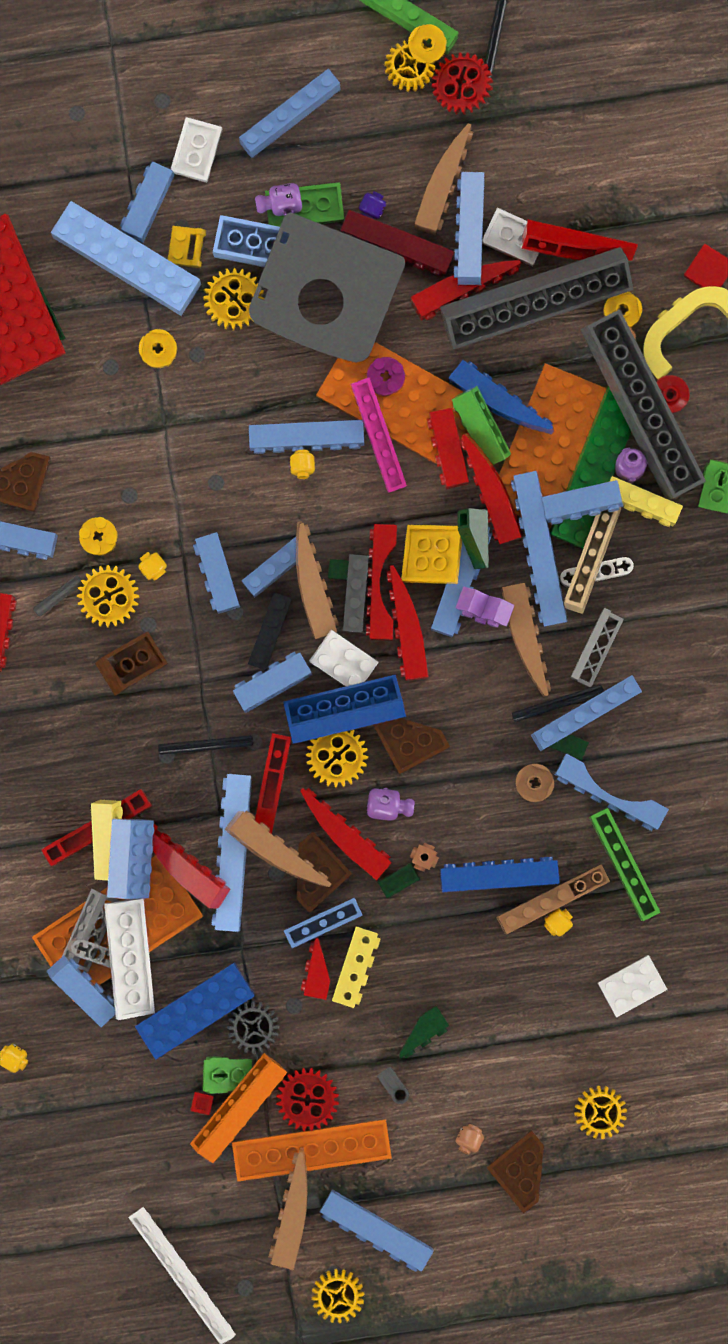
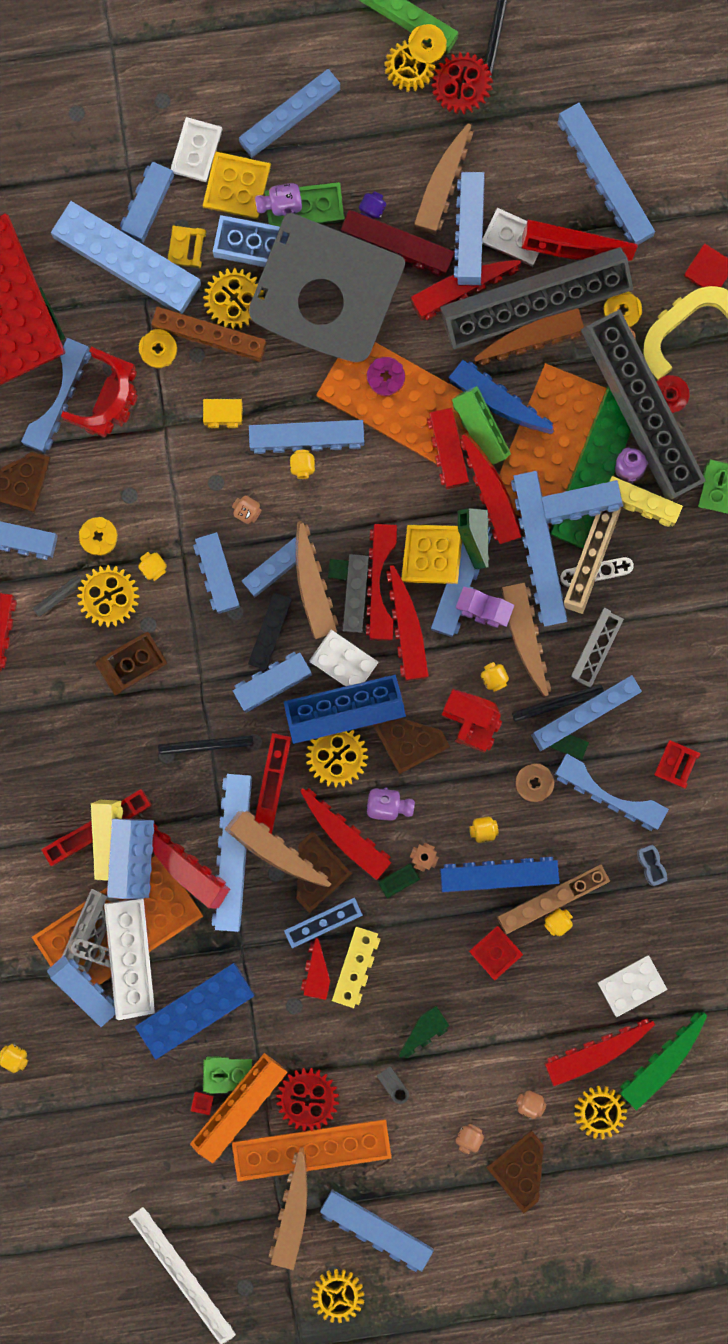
dark grey gear [227,1001,280,1054] -> none
dark pink plate [351,377,407,493] -> none
bright green brick [589,808,661,921] -> none
none -> medium blue arch [21,338,91,454]
none -> red piece [61,346,138,438]
none -> dark orange brick [151,306,267,362]
none -> yellow plate [203,151,271,220]
none -> yellow brick [203,399,242,428]
none -> nougat head [232,496,262,524]
none -> red piece [442,689,502,753]
none -> yellow head [469,816,499,843]
none -> red plate [469,925,523,980]
none -> dark orange slope [473,308,584,366]
none -> yellow head [481,662,509,692]
none -> nougat head [516,1090,546,1119]
none -> red slope [544,1018,655,1086]
none -> medium blue brick [557,103,655,245]
none -> green slope [619,1012,707,1111]
none -> sand blue brick [637,845,667,886]
none -> red plate [654,740,700,789]

